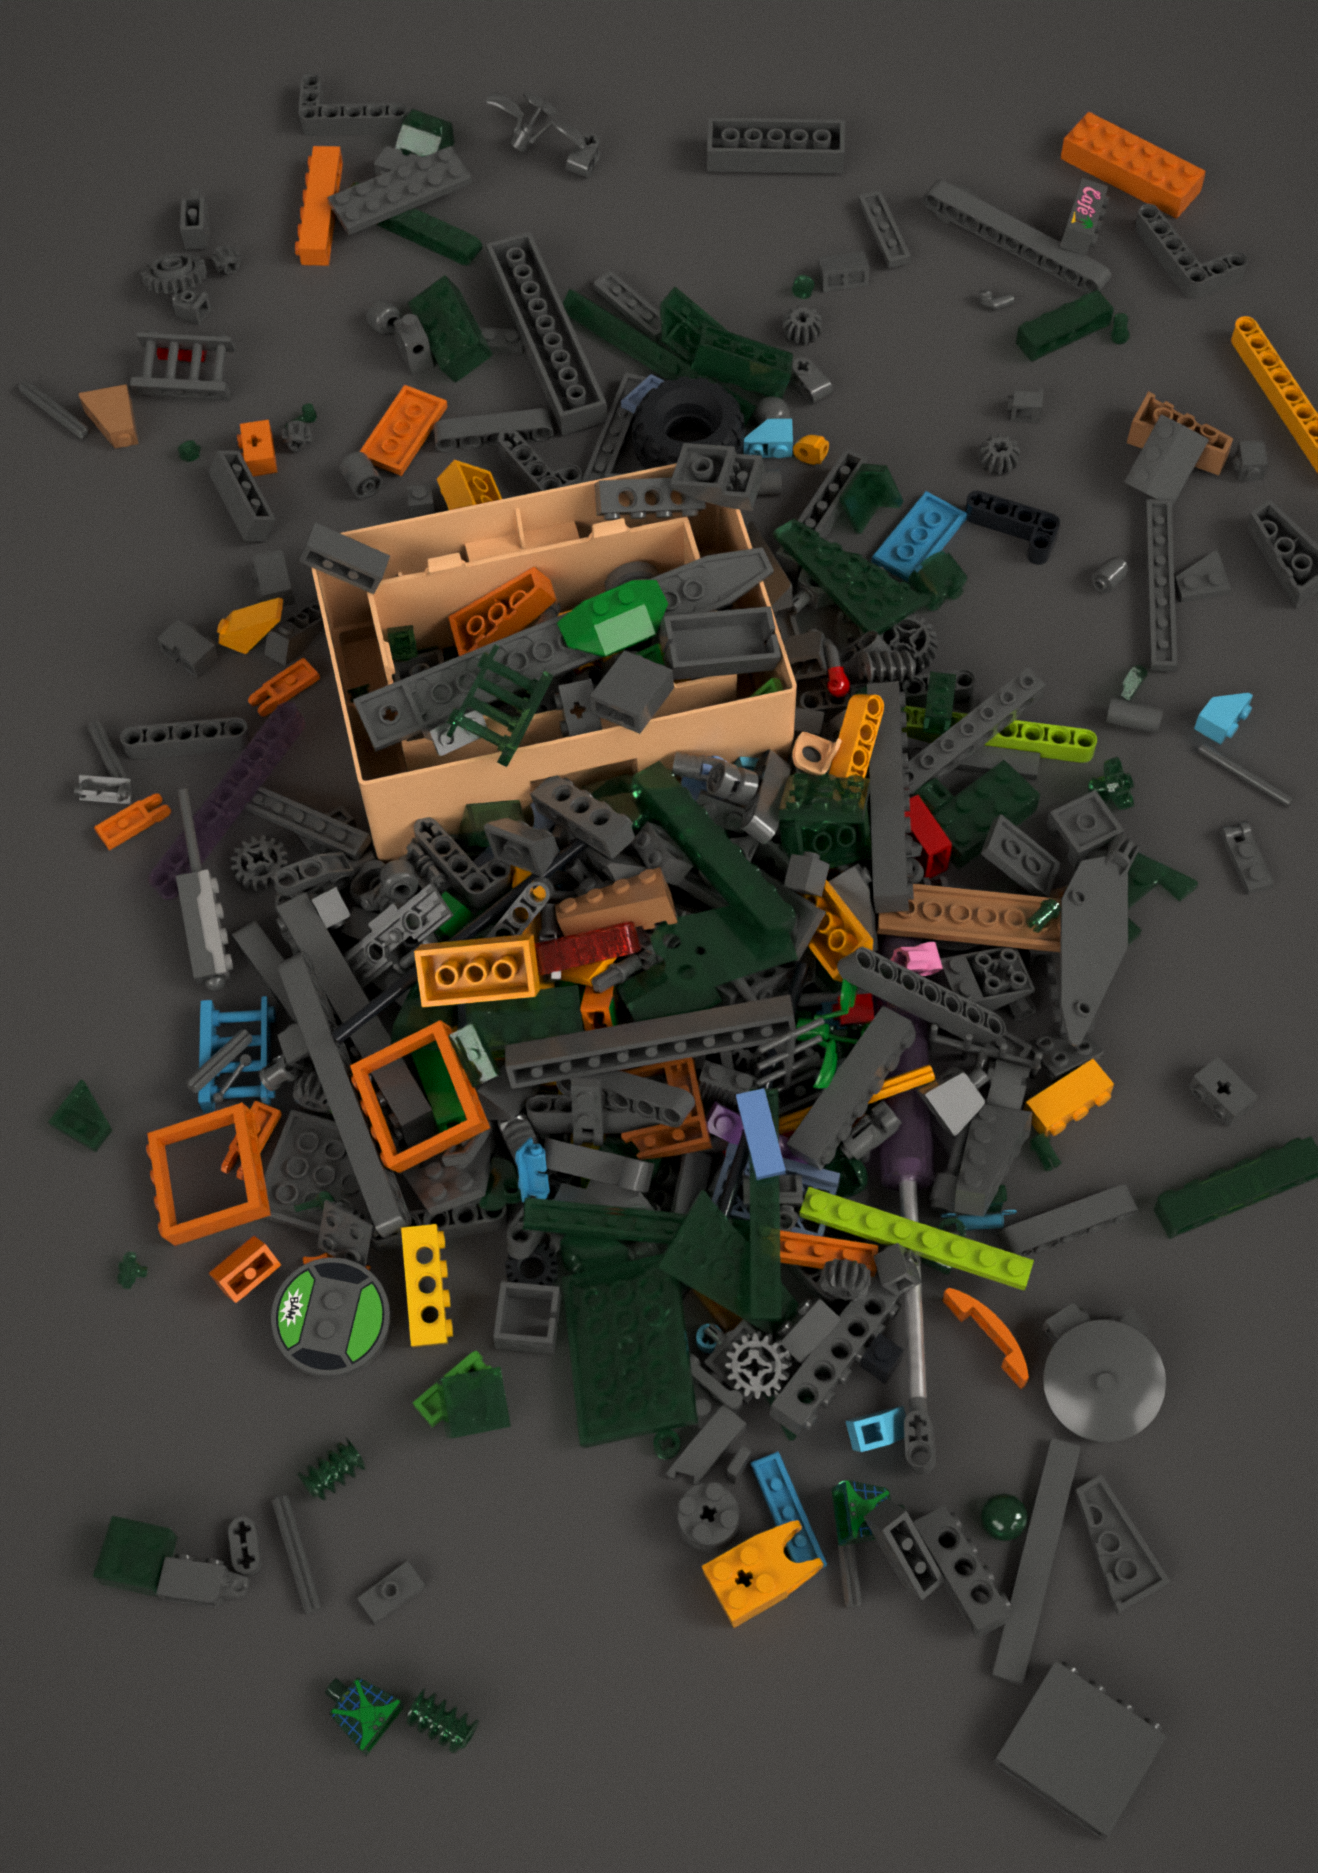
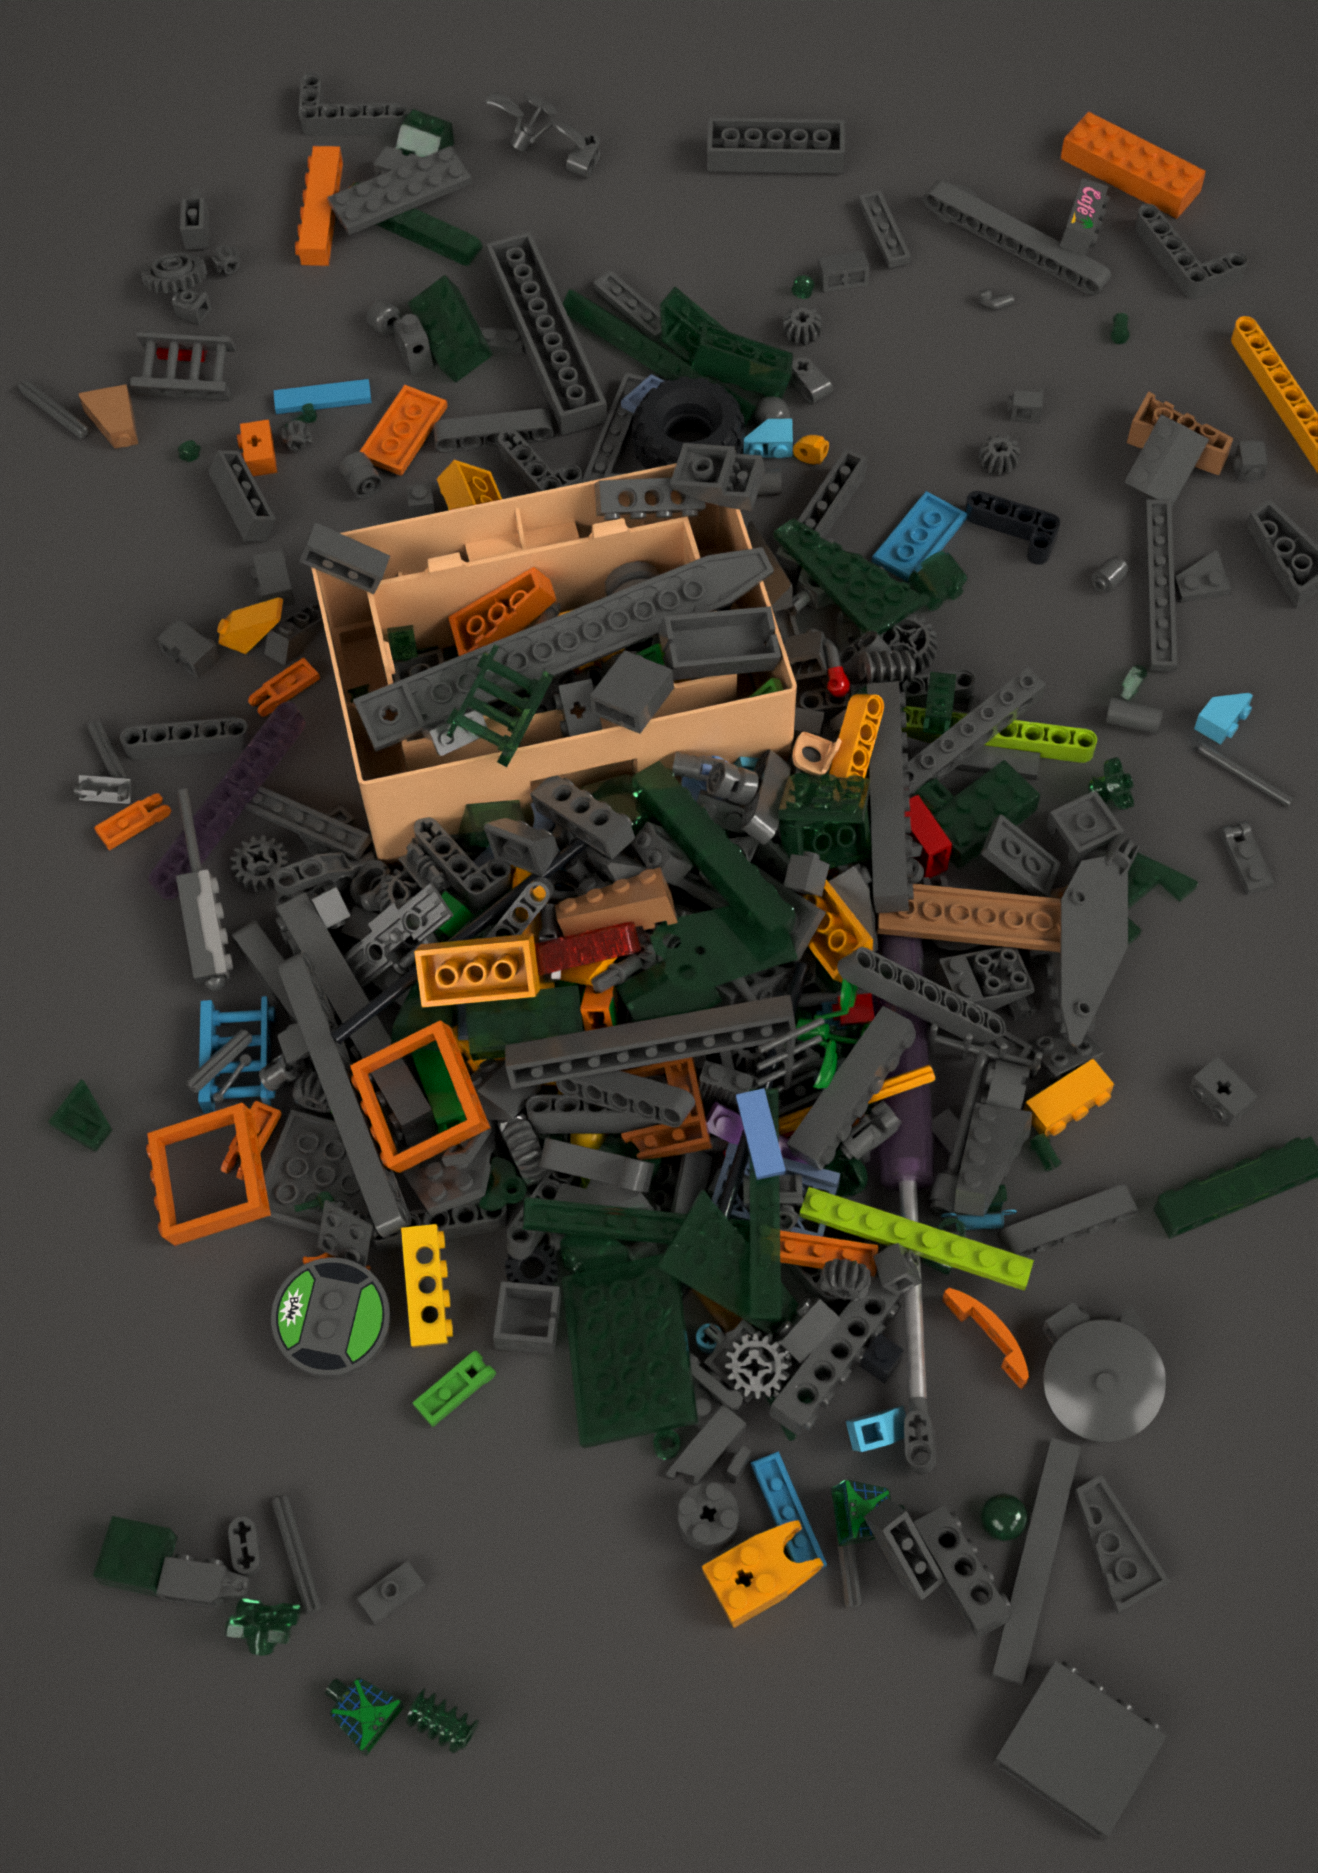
clear green plant [117,1252,148,1289] -> none
orange brick [209,1236,281,1303] -> none
clear green piece [296,1437,366,1501] -> none
dark grey head [380,860,418,901] -> none
clear green brick [436,1366,511,1439] -> none
clear green plate [448,1022,501,1088] -> none
dark azure hinge [515,1137,550,1202] -> none
green wedge [557,580,668,657] -> none
dark grey plate [571,1078,604,1146] -> none
clear green bracket [839,463,904,534] -> none
bright pink piece [890,942,943,976] -> none
torso [915,1067,989,1136] -> none
clear green brick [1016,290,1114,362] -> none
clear green pin [1026,899,1061,933] -> none
none -> clear green plant [225,1598,301,1656]
none -> dark azure tile [274,379,372,414]

